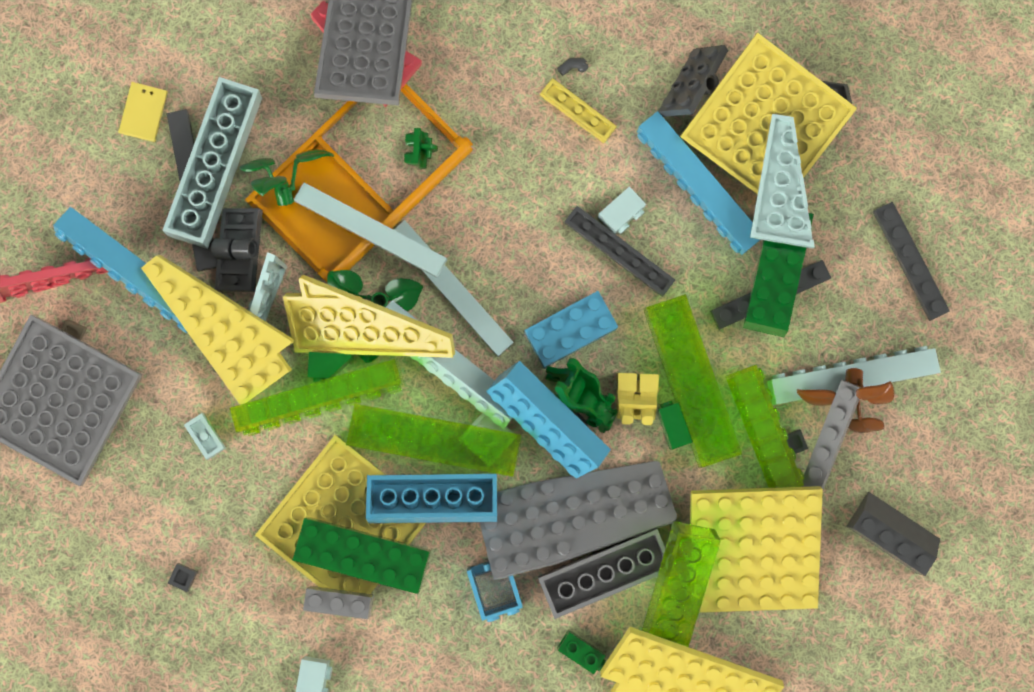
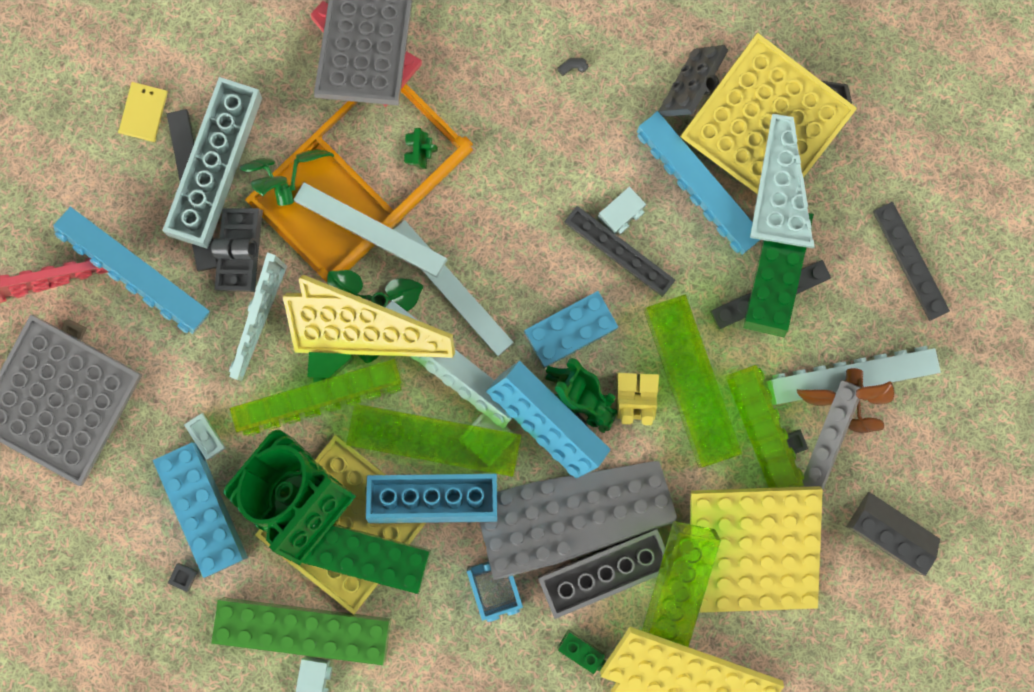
light yellow wing [141,255,295,406] -> none
light grey brick [303,586,374,619] -> none
light yellow tile [540,78,617,143] -> none
green brick [656,400,693,450] -> none
none -> medium azure brick [153,442,248,578]
none -> bright green brick [211,597,391,665]
none -> green brick [224,430,356,565]

